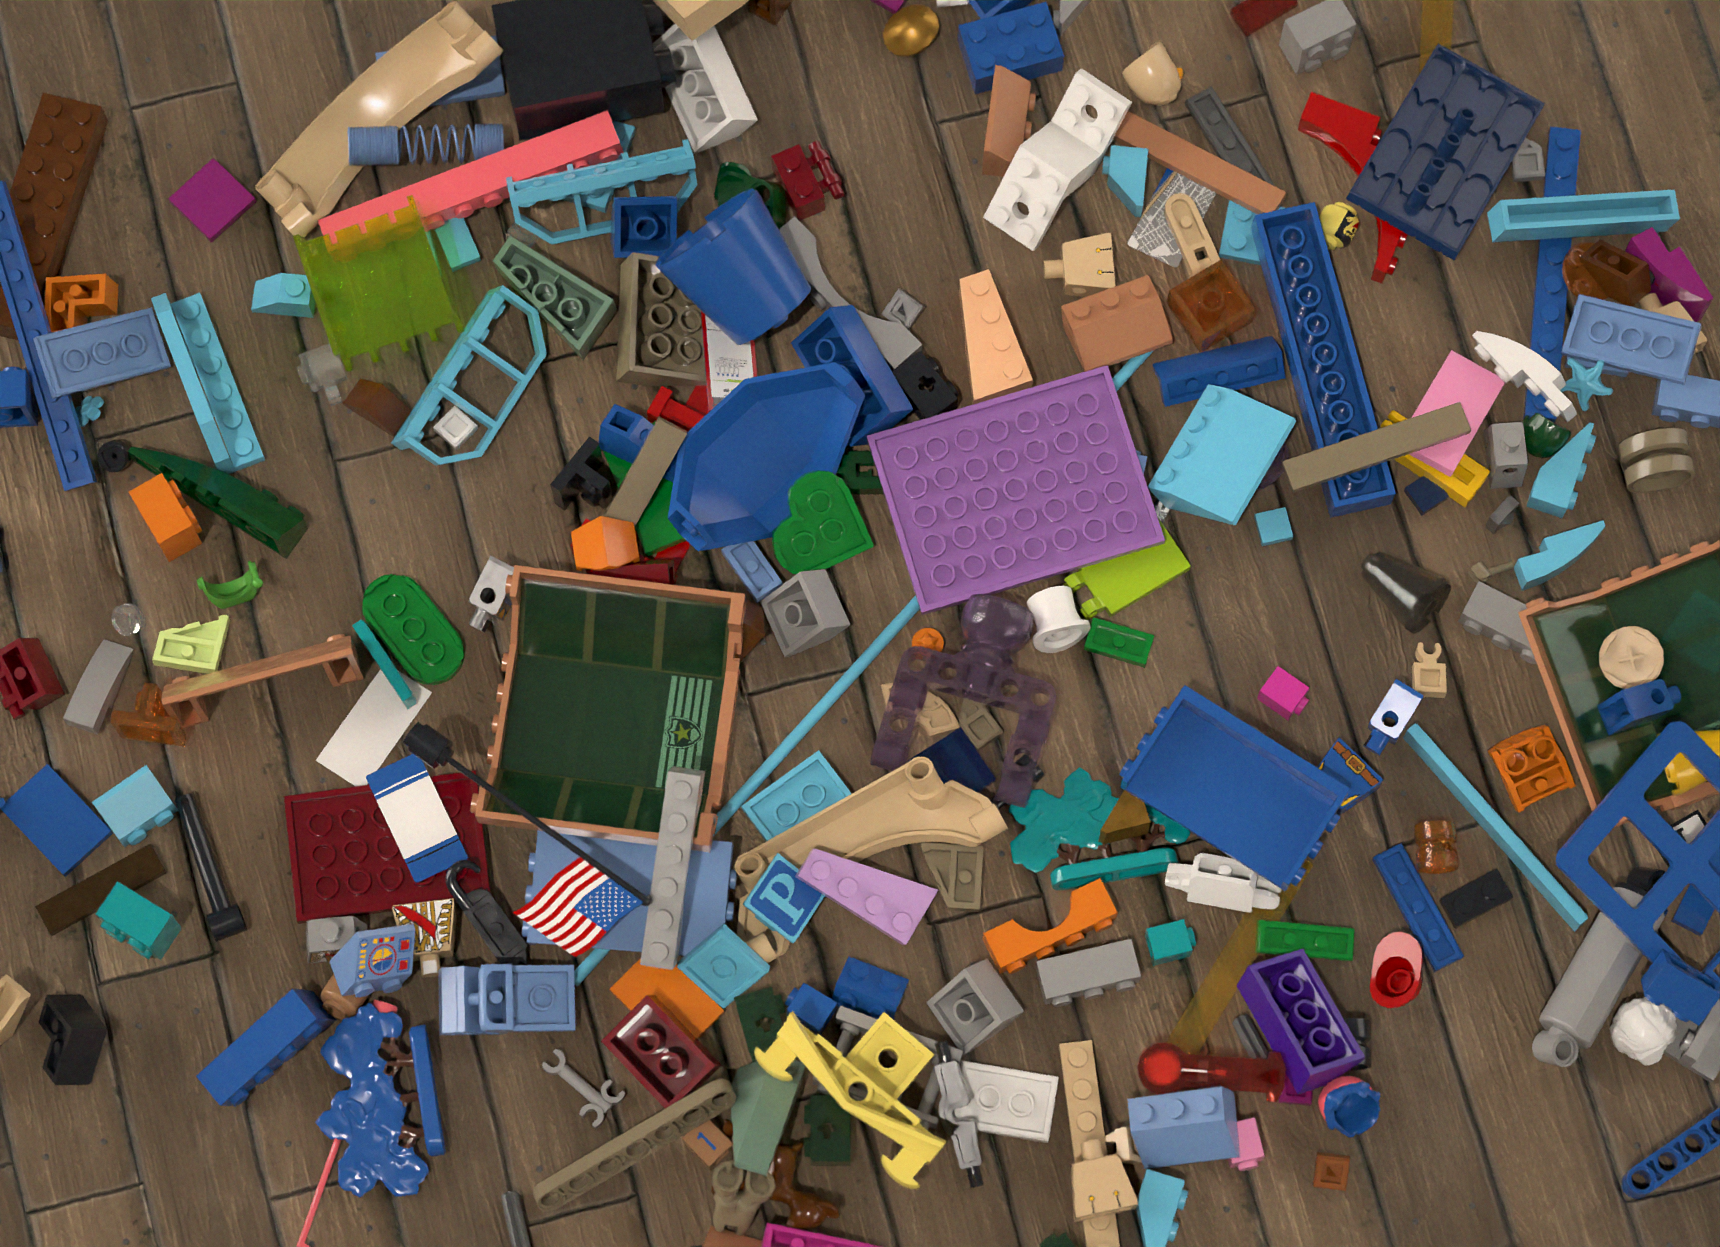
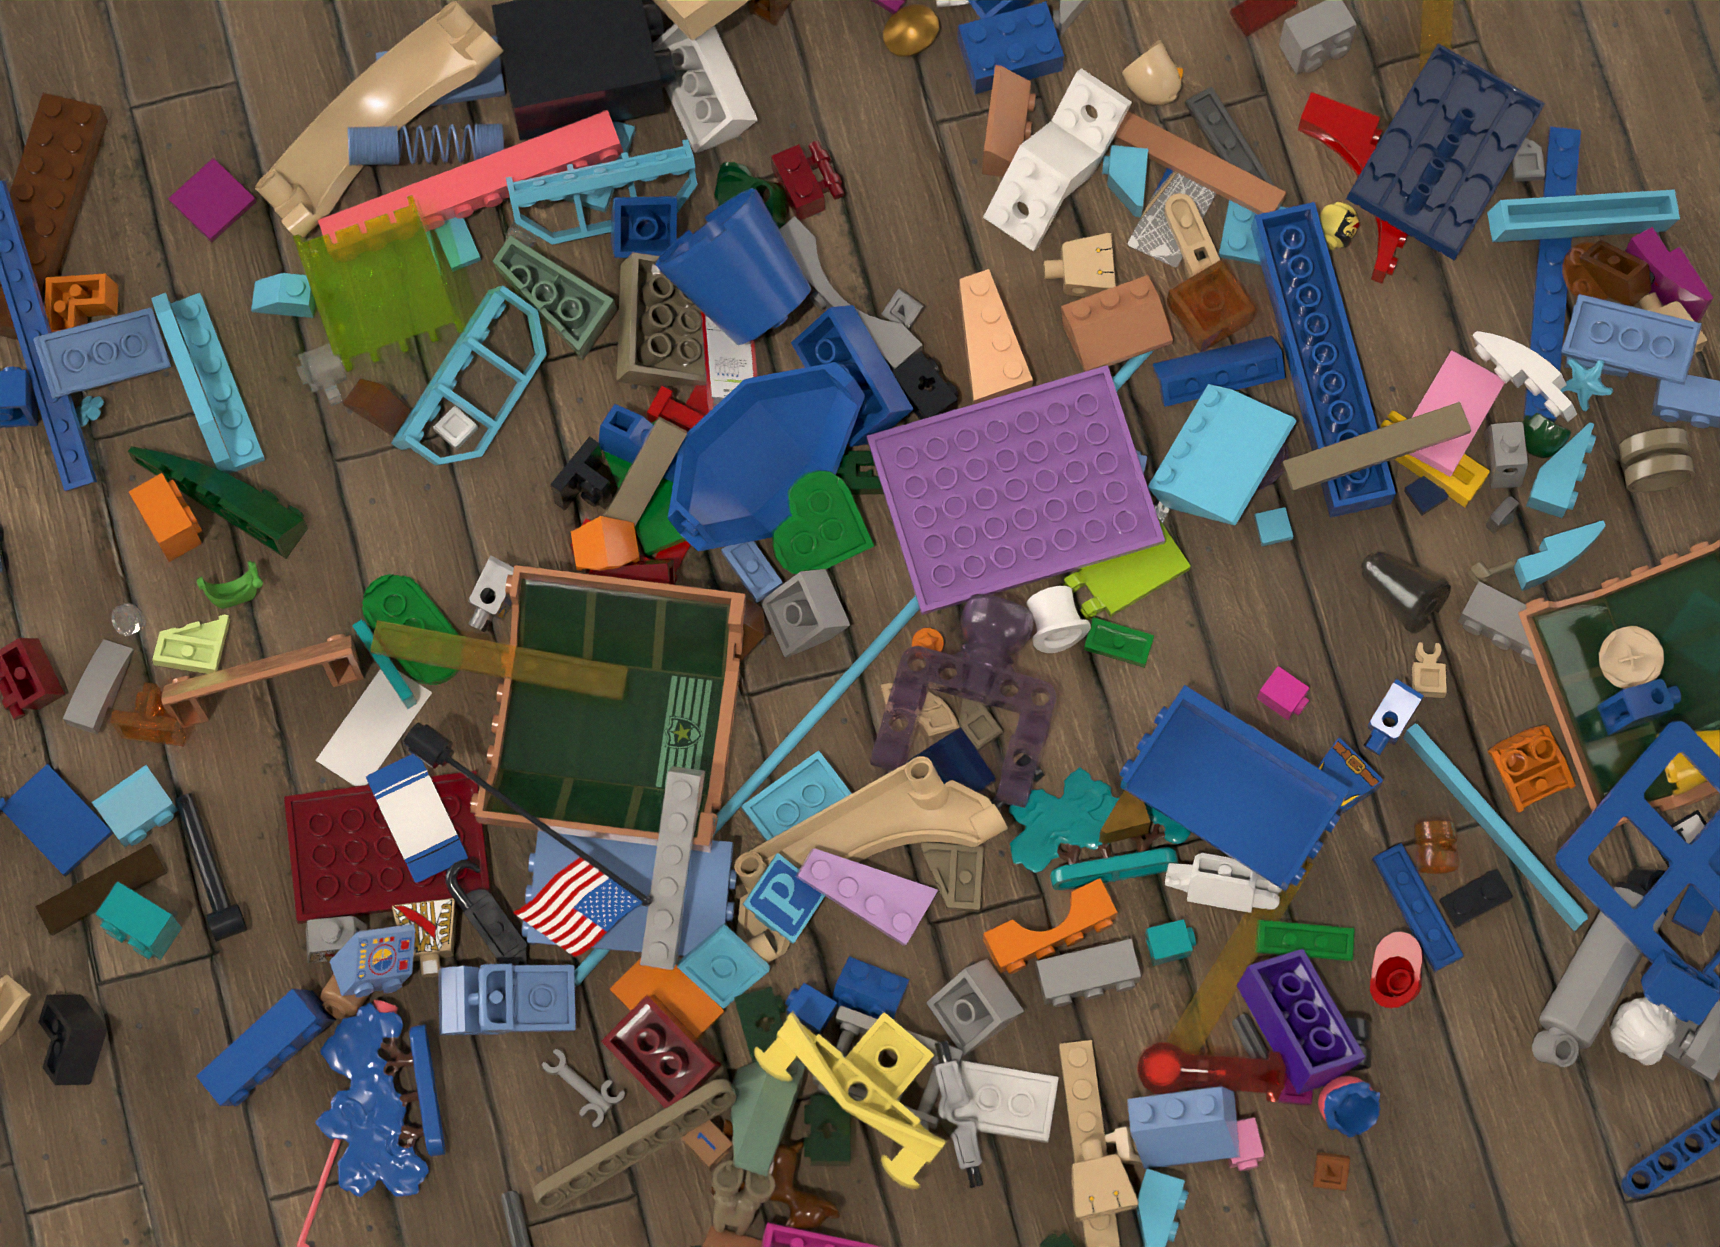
black tile [98,440,131,472] -> none
none -> clear yellow tile [370,620,628,701]

